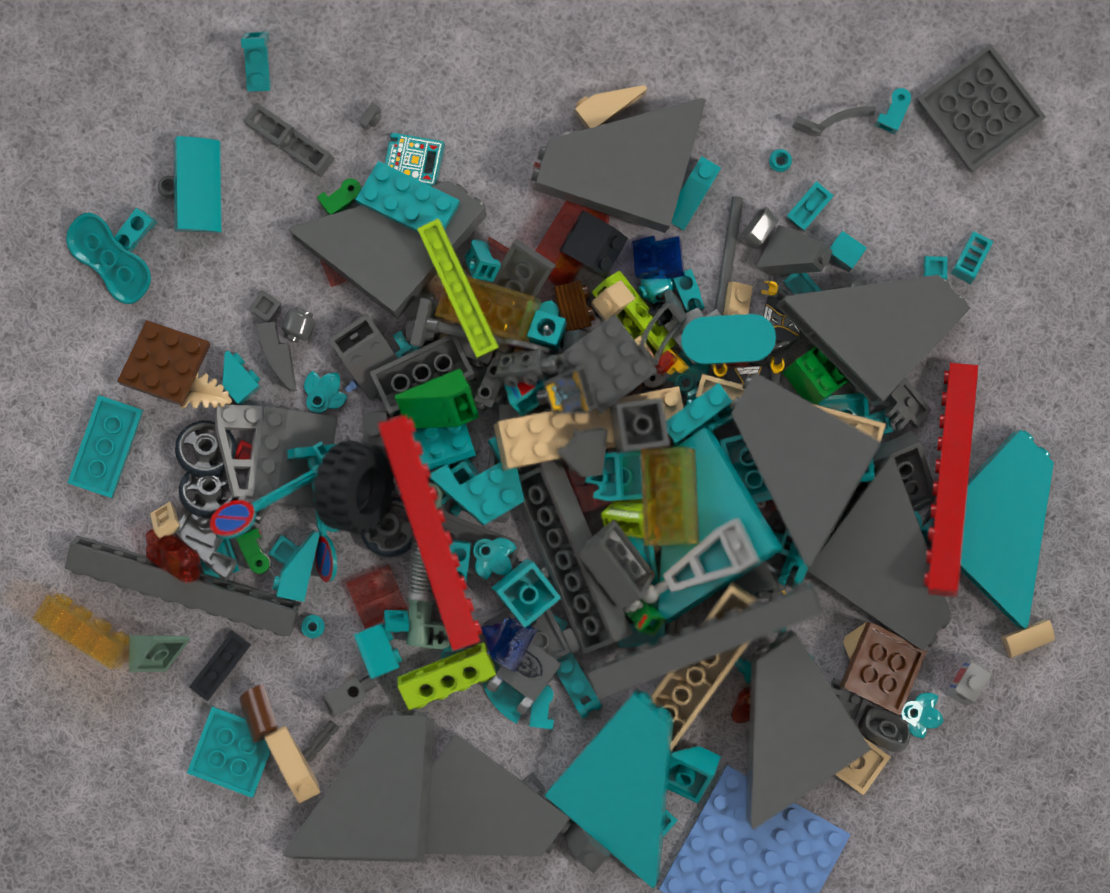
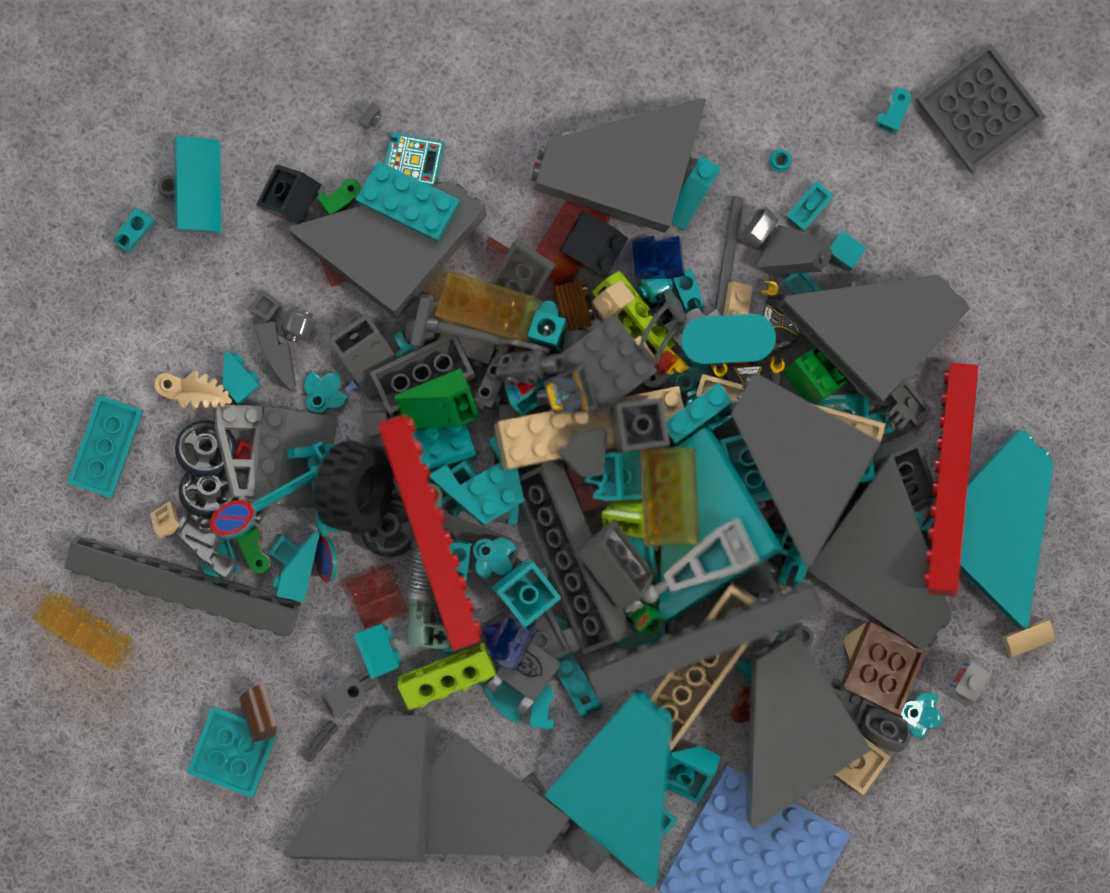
teal plate [66,212,151,304] -> none
reddish brown plate [117,320,211,406] -> none
sand green slope [128,635,190,672] -> none
clear red piece [146,529,200,582] -> none
black plate [189,631,251,701] -> none
teal bracket [241,31,271,92] -> none
dark grey slope [244,103,335,177] -> none
tan slope [264,725,320,803] -> none
teal plate [301,615,325,638] -> none
teal plate [383,610,409,632] -> none
lime plate [417,218,499,358] -> none
teal leg [465,239,501,282] -> none
tan slope [575,85,647,129] -> none
dark grey piece [793,106,876,137] -> none
teal tile [923,256,948,280] -> none
teal slope [950,231,994,285] -> none
none -> black slope [256,164,322,224]
none -> teal tile [506,505,519,525]
none -> dark grey plate [792,625,814,648]

